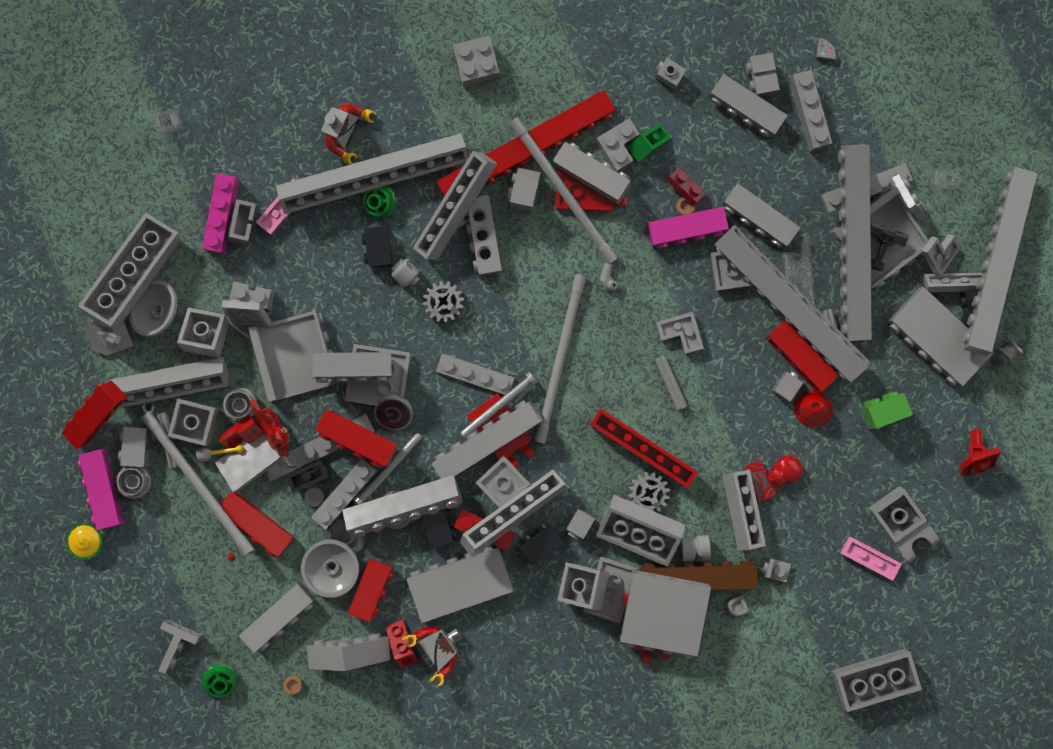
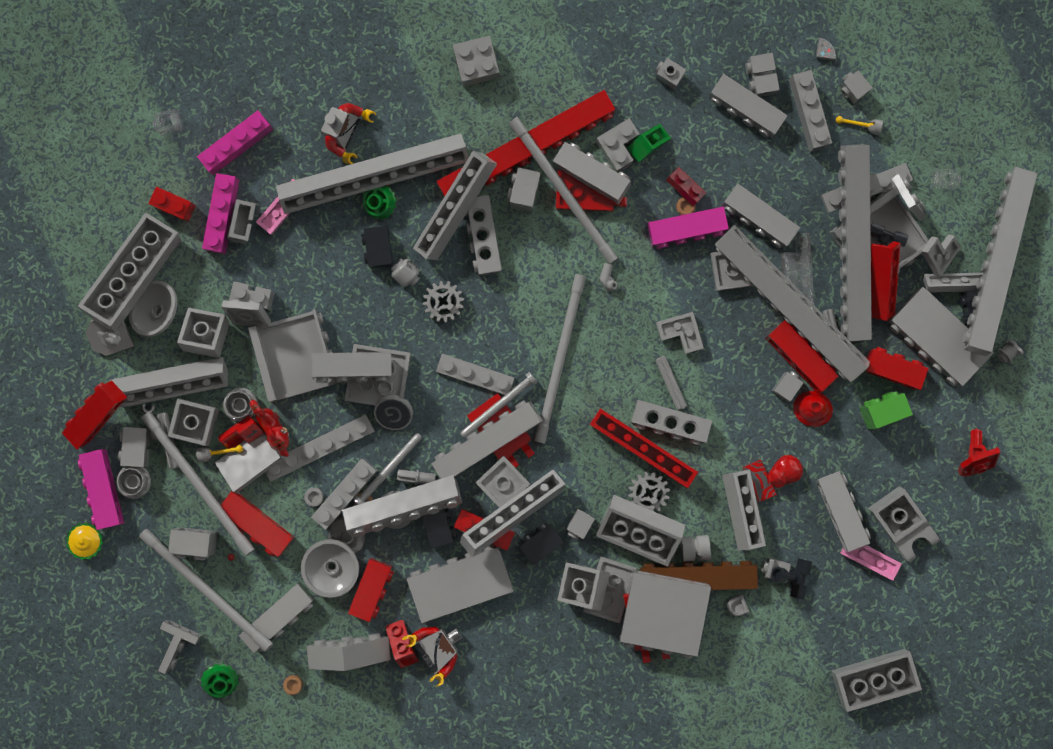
black brick [285,460,333,494] -> none
red brick [315,409,399,468] -> none
none -> light grey piece [139,529,273,652]
none -> red piece [148,187,196,222]
none -> light grey brick [168,527,218,560]
none -> dark pink brick [197,110,273,175]
none -> light grey axle [397,470,436,485]
none -> light grey brick [631,400,712,445]
none -> black bar [771,558,812,599]
none -> light grey brick [815,471,871,553]
none -> hinge [836,116,883,136]
none -> light grey brick [840,70,872,104]
none -> red brick [864,347,928,390]
none -> red panel [871,241,901,321]

